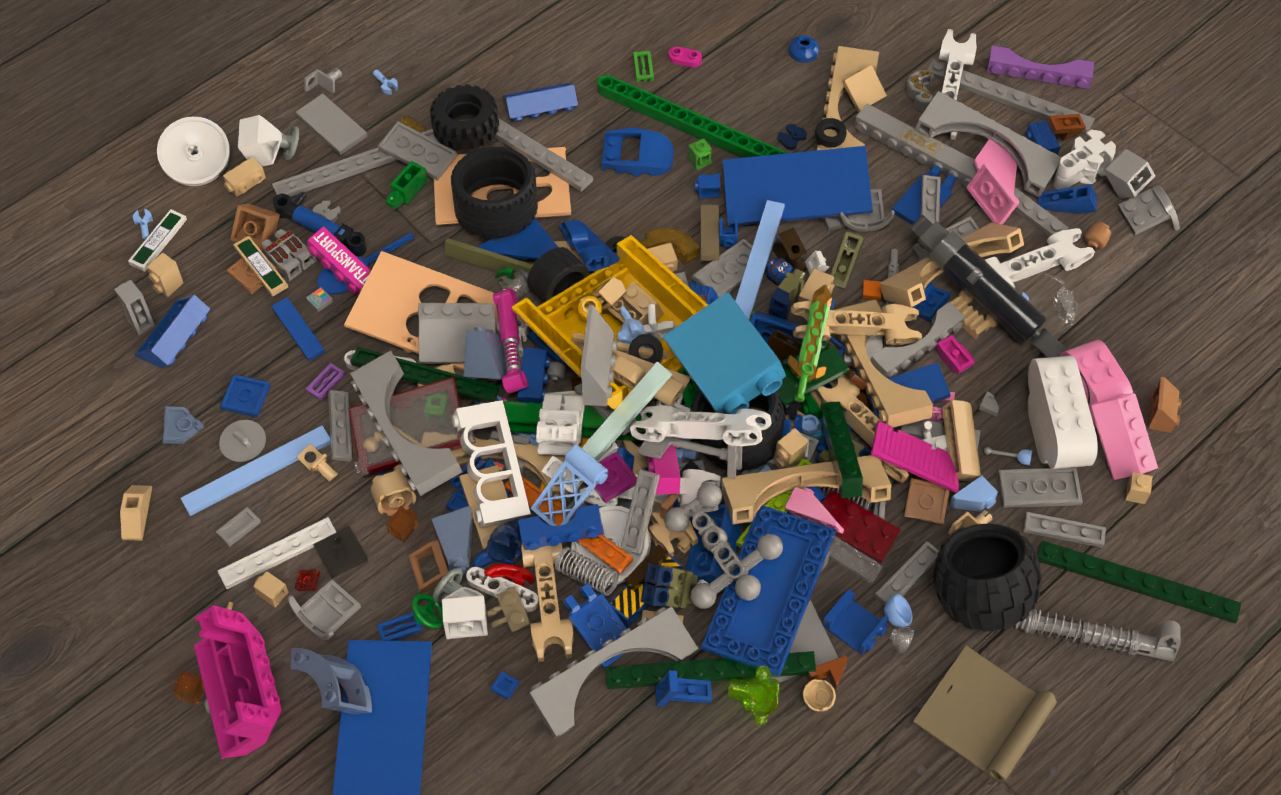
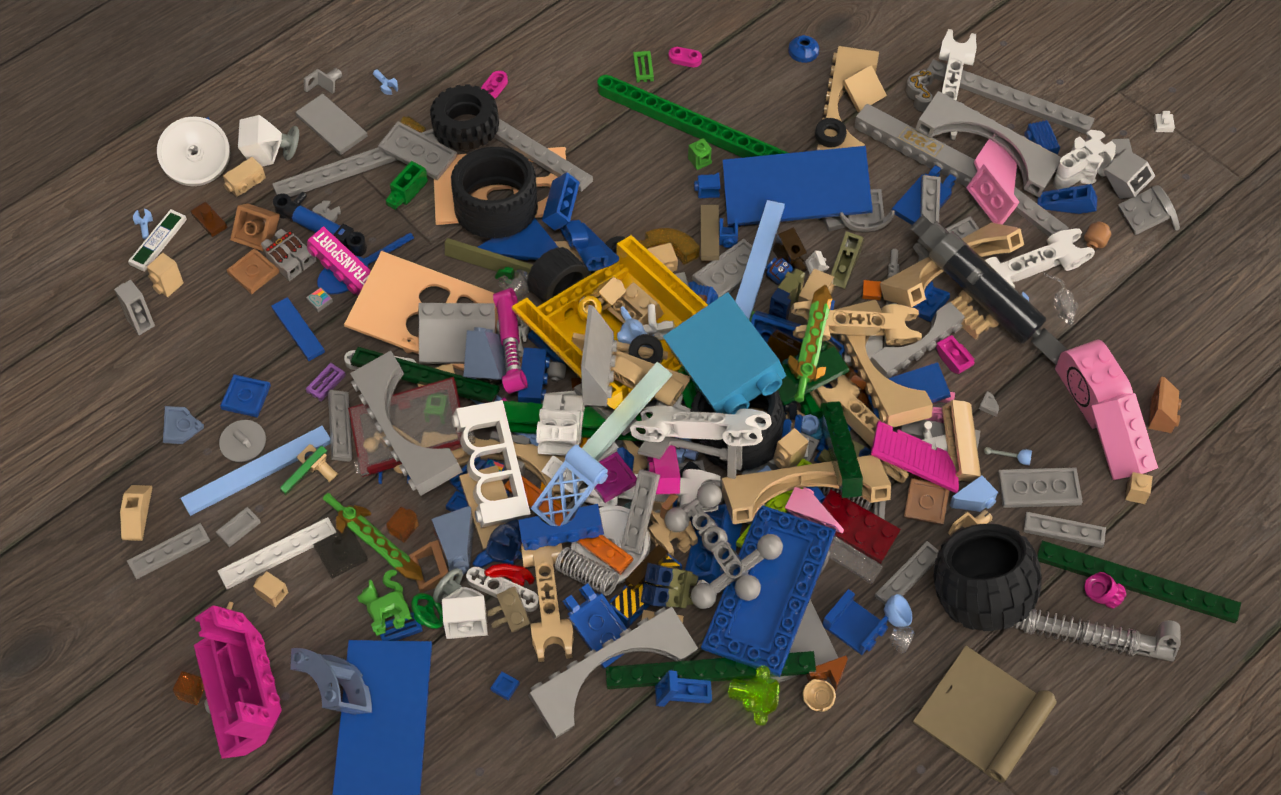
slope [135,294,210,368] -> none
tile [233,236,288,297] -> none
light grey piece [288,580,361,640] -> none
clear red tile [294,569,320,591] -> none
tan brick [371,469,416,516] -> none
slope [502,83,578,121] -> none
blue slope [602,128,674,176] -> none
dark blue piece [778,124,807,150] -> none
medium lavender arch [987,46,1094,89] -> none
white brick [1028,356,1097,469] -> none
dark orange slope [1047,114,1086,141] -> none
none -> light grey tile [127,523,210,580]
none -> reddish brown tile [191,202,227,237]
none -> green tile [280,446,327,496]
none -> sword [323,493,423,581]
none -> bright green animal [357,570,412,636]
none -> dark pink plate [481,71,508,99]
none -> blue brick [542,172,580,230]
none -> dark pink hair [1084,572,1126,608]
none -> light grey tile [1111,139,1132,157]
none -> white tile [1154,111,1175,132]

